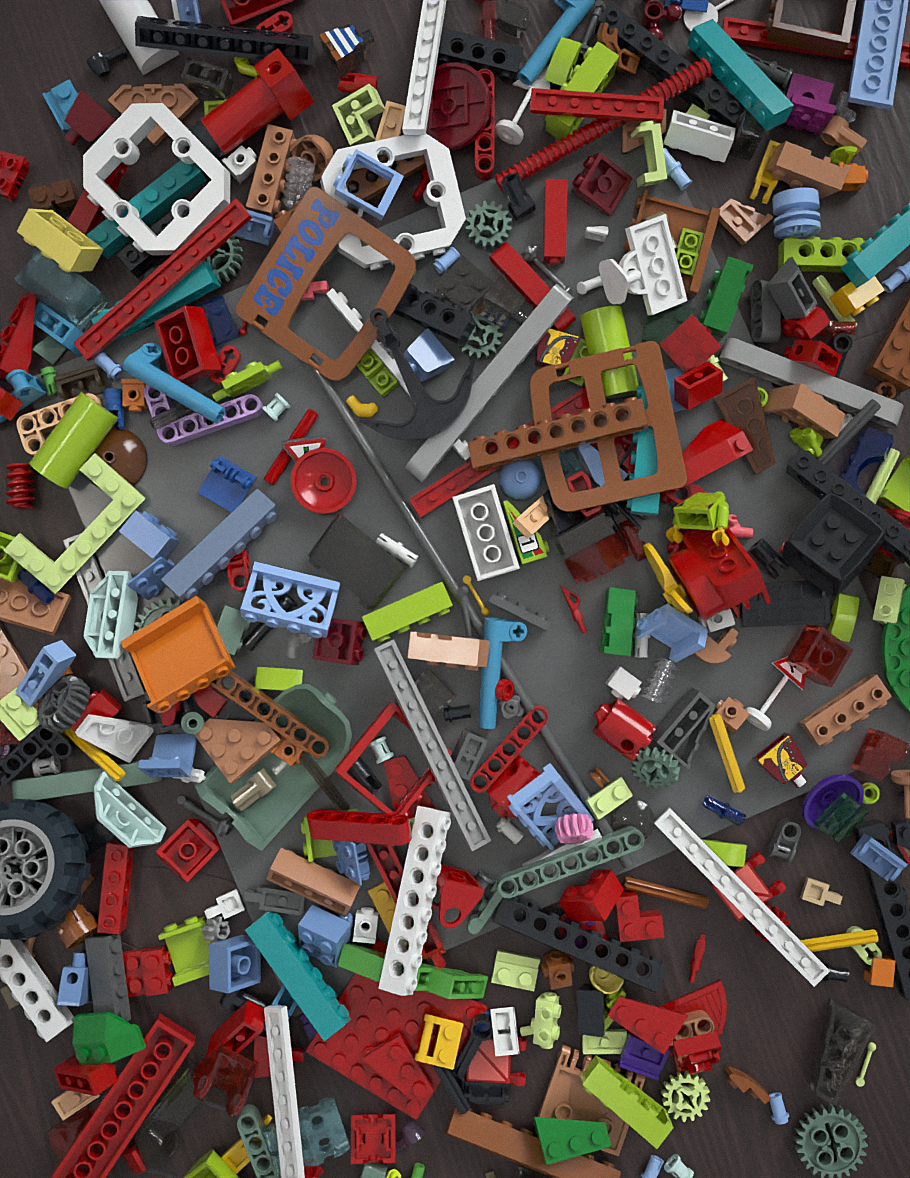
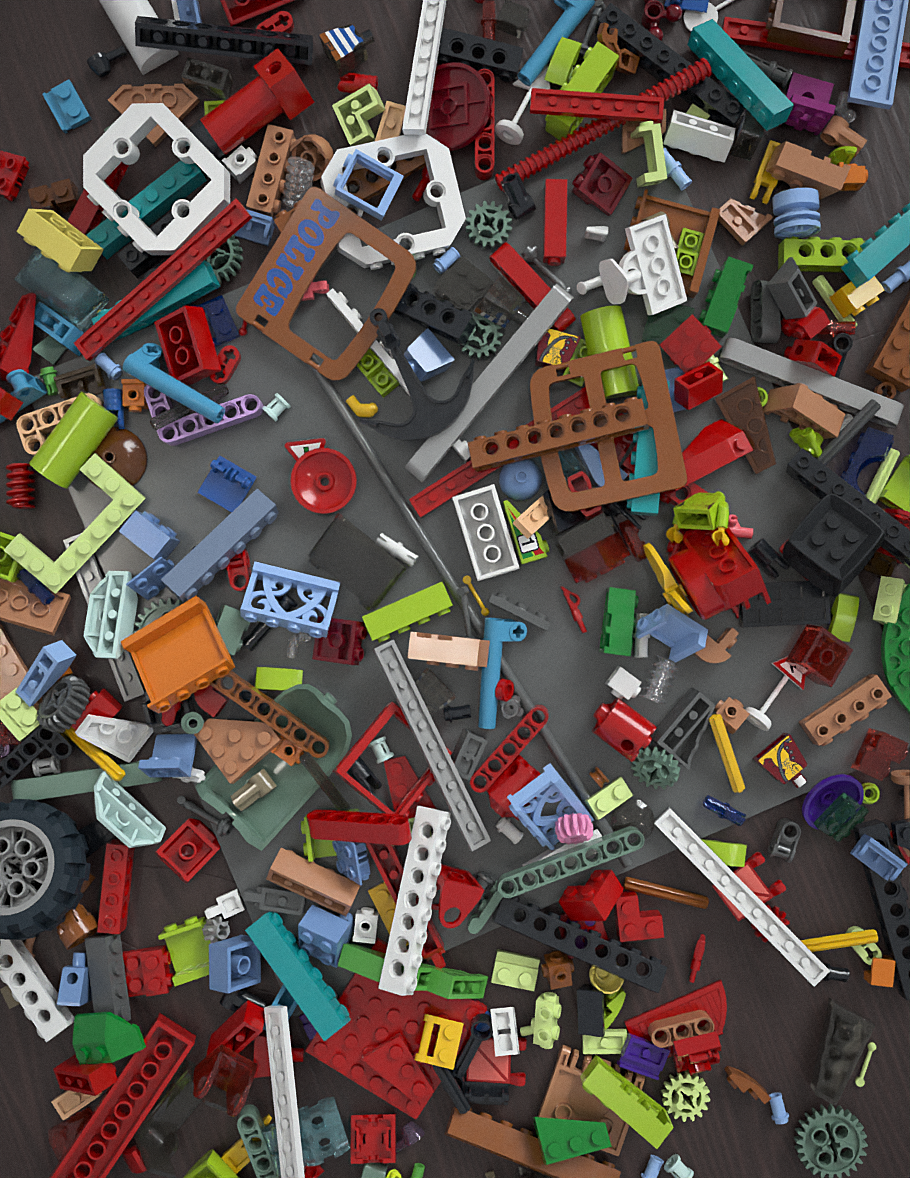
dark red torso [63,90,115,146] -> none
lime plate [212,360,282,402] -> none
neon yellow arm [234,57,259,78] -> none
red axle [264,409,318,485] -> none
red wing [607,995,688,1054] -> none
white brick [698,609,735,632] -> none
tan plate [800,877,843,906] -> none

